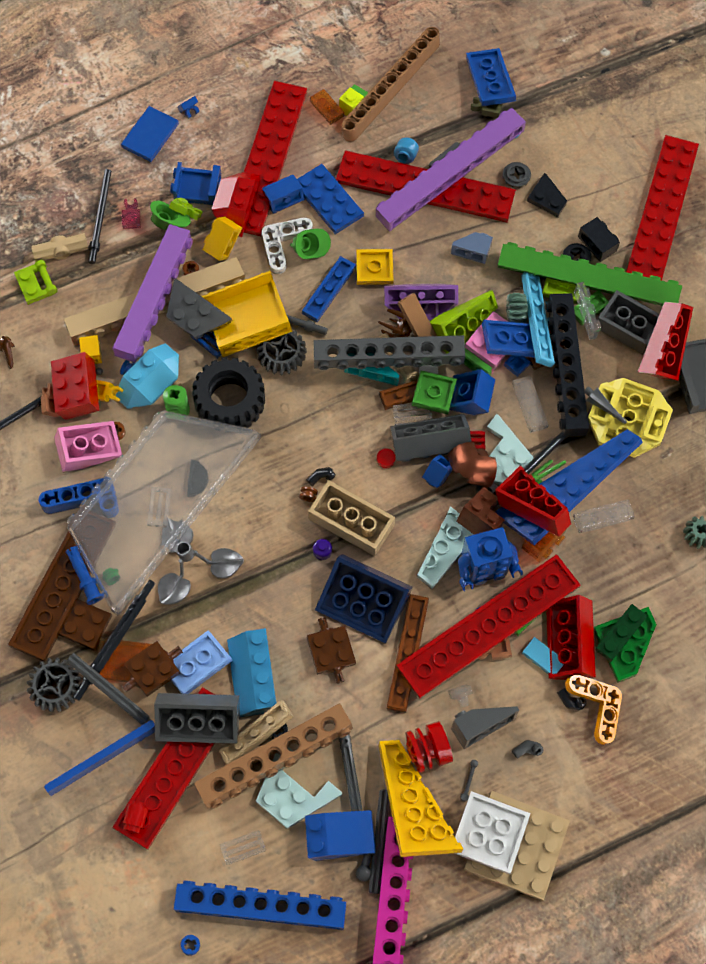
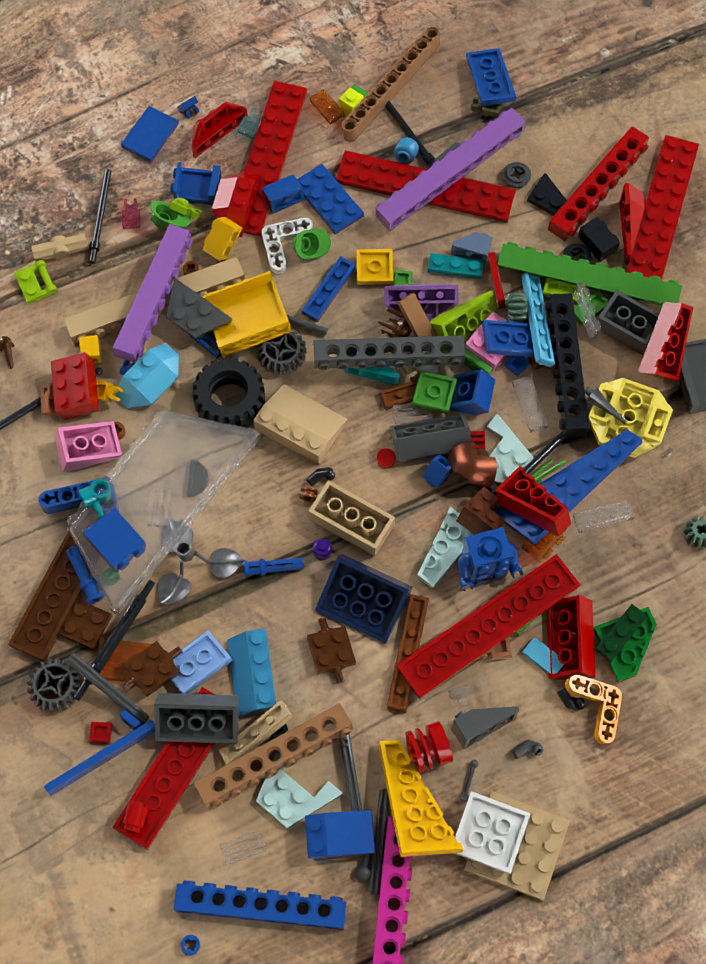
bright green piece [163,385,190,419] -> none
none -> teal piece [78,479,111,519]
none -> blue brick [83,507,146,572]
none -> red tile [89,722,113,744]
none -> blue tile [120,710,142,730]
none -> red wedge [192,102,248,158]
none -> clear light blue plate [237,108,263,139]
none -> blue pin [243,557,303,577]
none -> tan slope [253,384,348,465]
none -> black bar [385,101,435,167]
none -> bright green tile [393,270,413,285]
none -> teal plate [428,253,484,279]
none -> red tile [488,252,506,309]
none -> red brick [548,126,649,241]
none -> red wedge [619,183,647,264]

